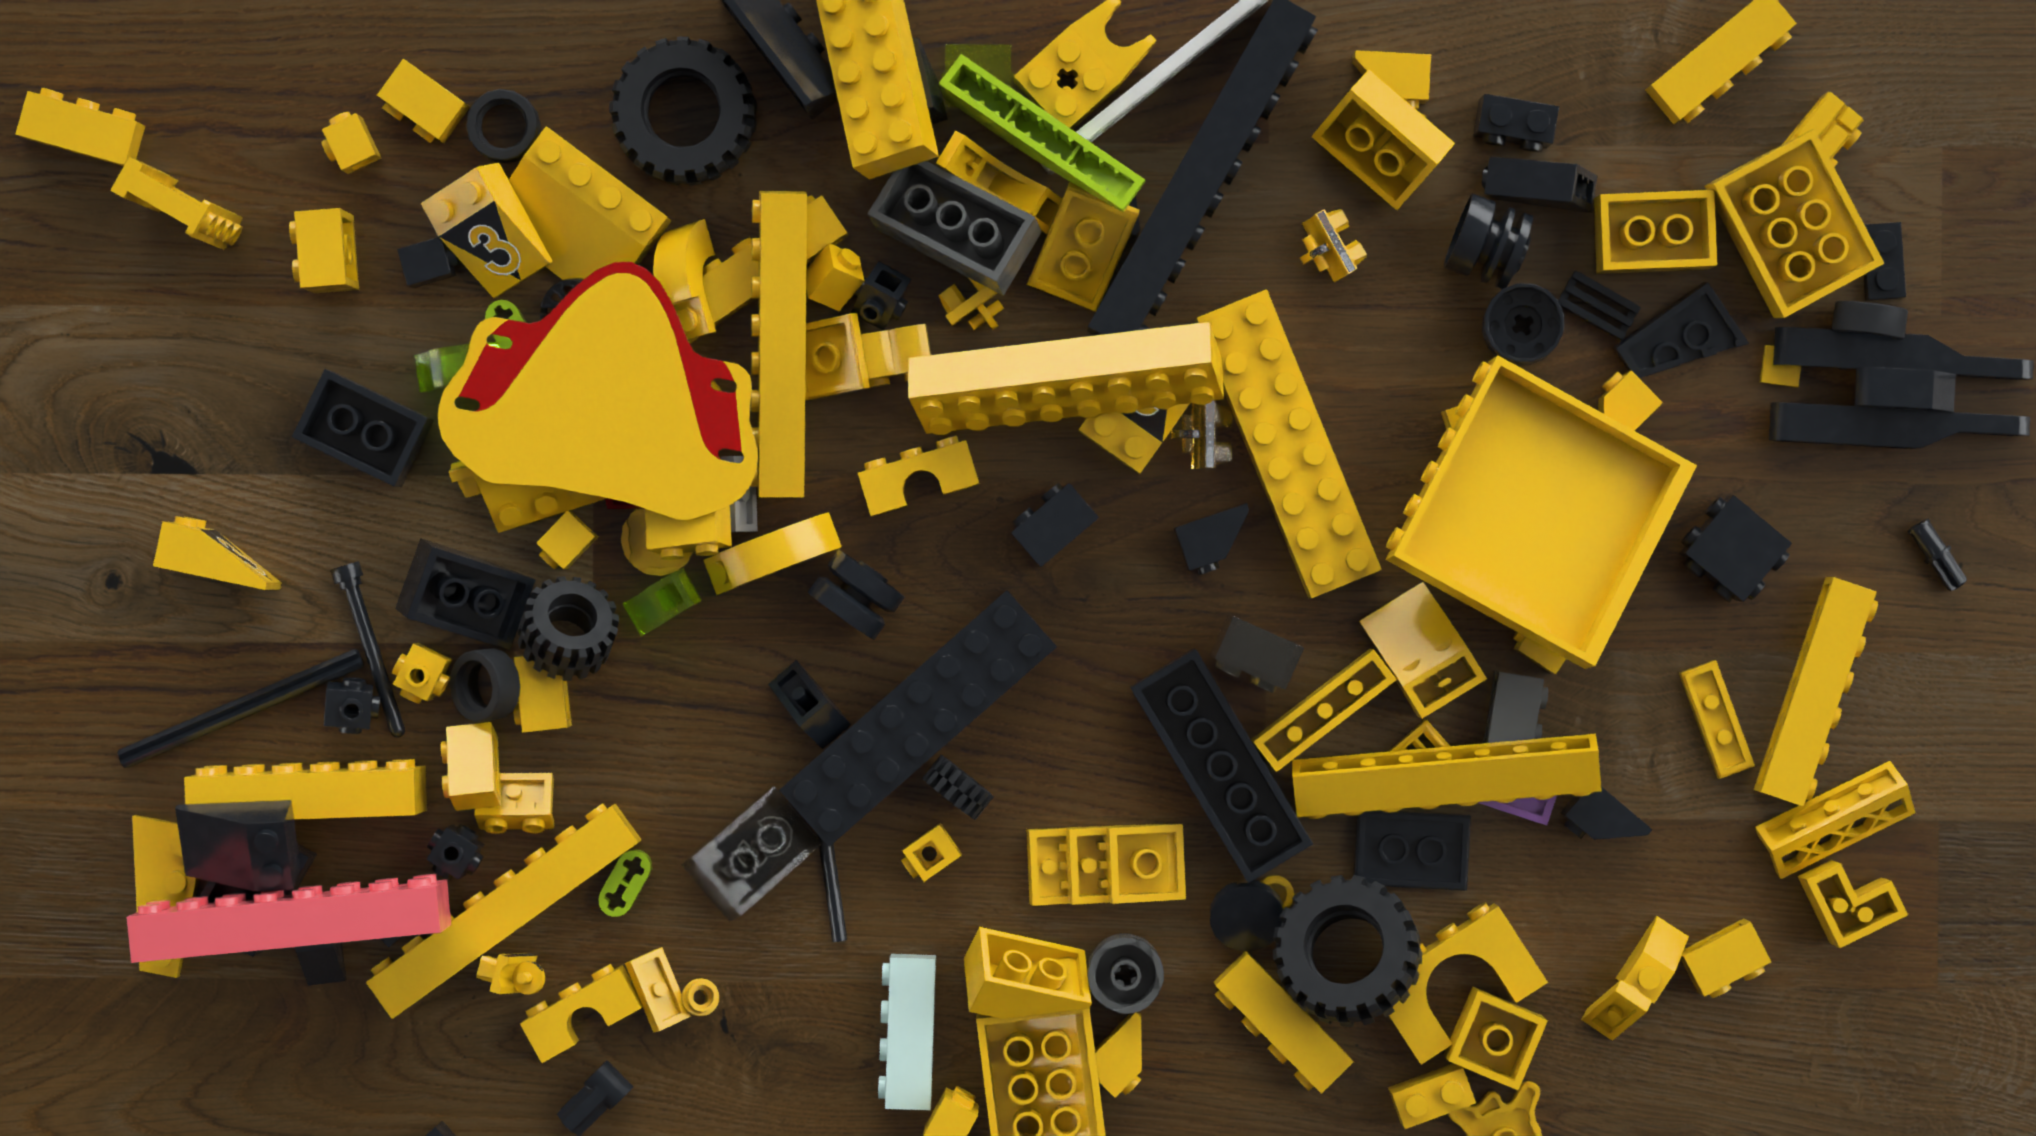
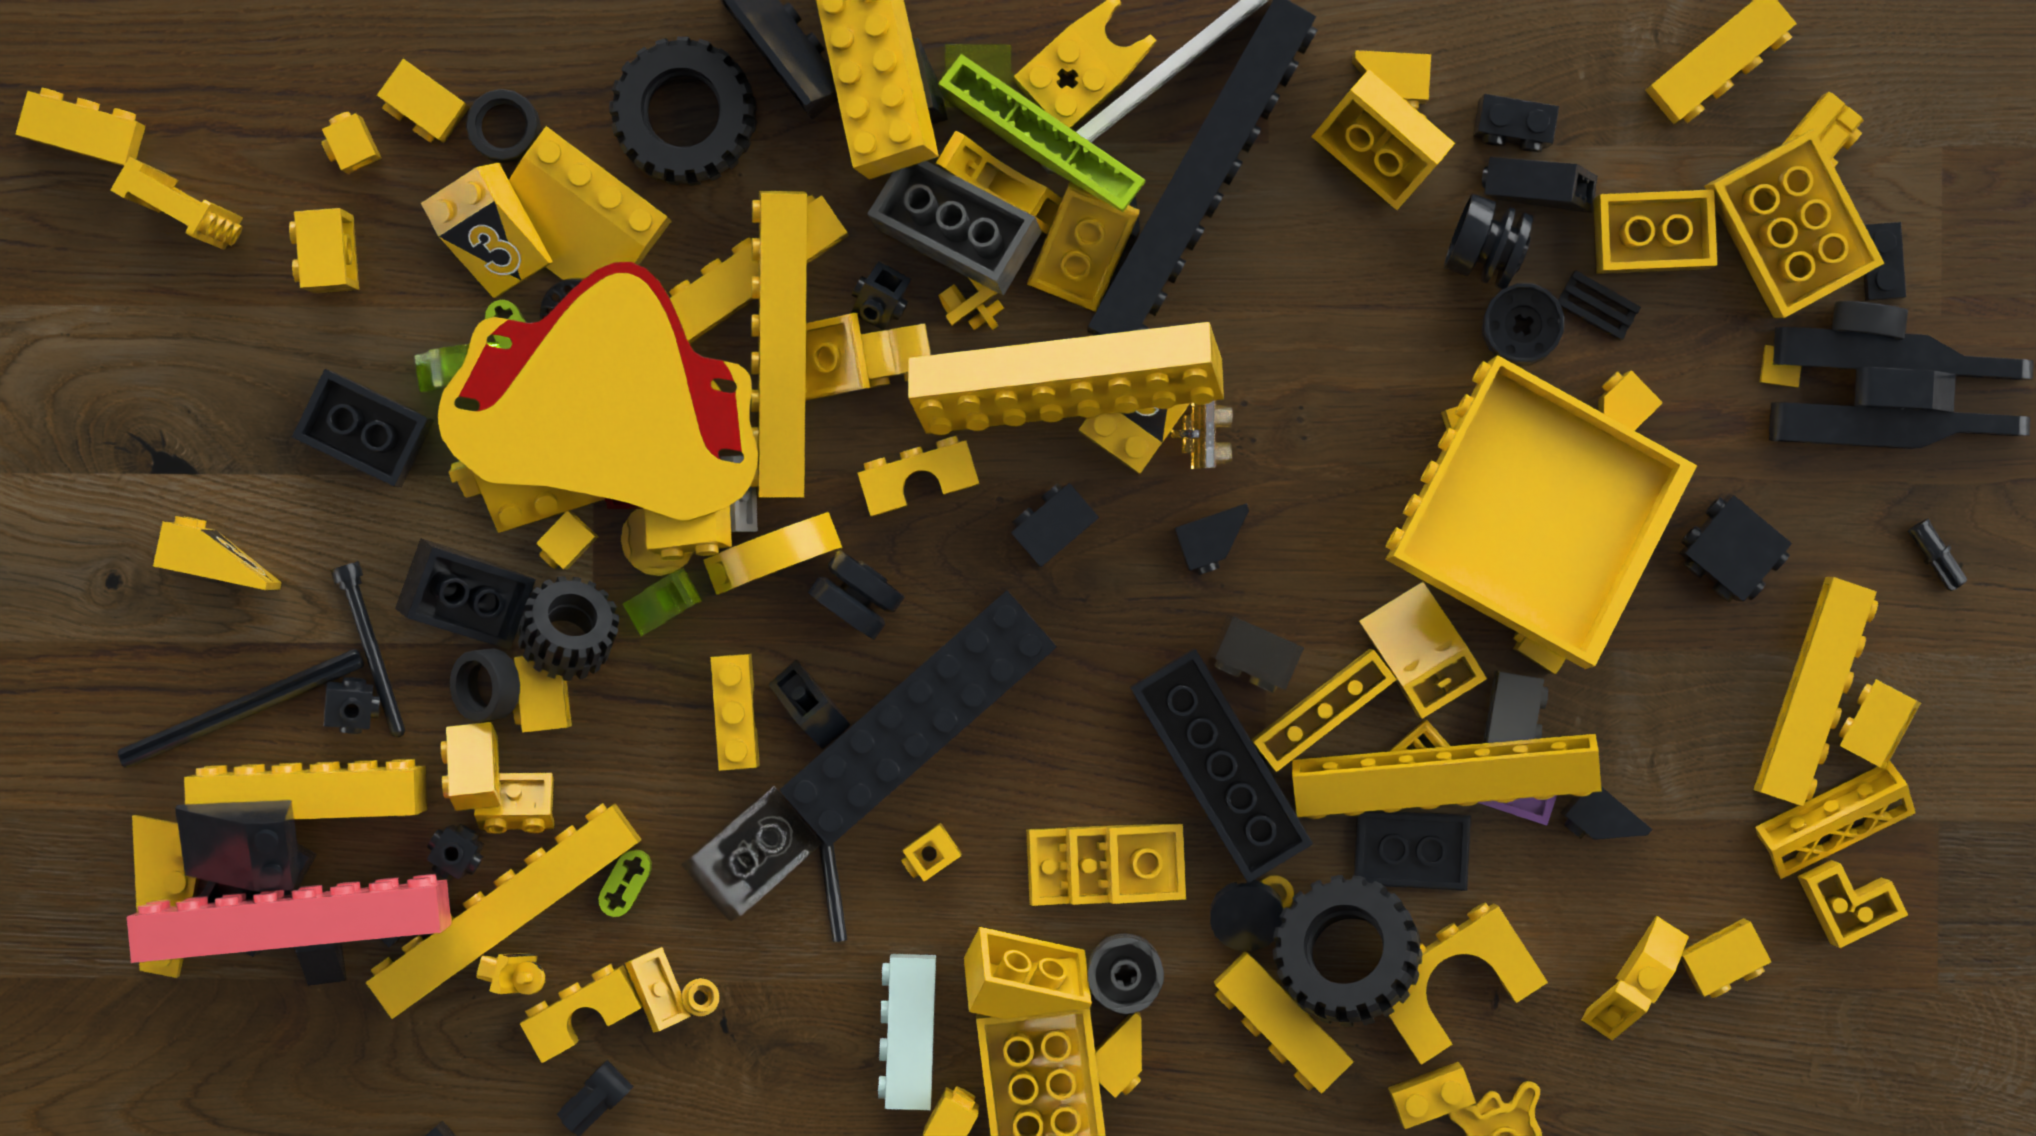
yellow brick [392,643,453,704] -> none
black brick [397,237,459,288] -> none
yellow arch [653,219,716,340] -> none
yellow brick [806,243,865,311] -> none
black tyre [922,755,994,820] -> none
yellow brick [1195,289,1382,599] -> none
yellow hips [1300,209,1367,282] -> none
yellow brick [1443,986,1548,1091] -> none
black wing [1613,282,1749,378] -> none
yellow tile [1679,660,1755,779] -> none
none -> yellow arch [710,653,760,771]
none -> yellow brick [1839,679,1921,769]

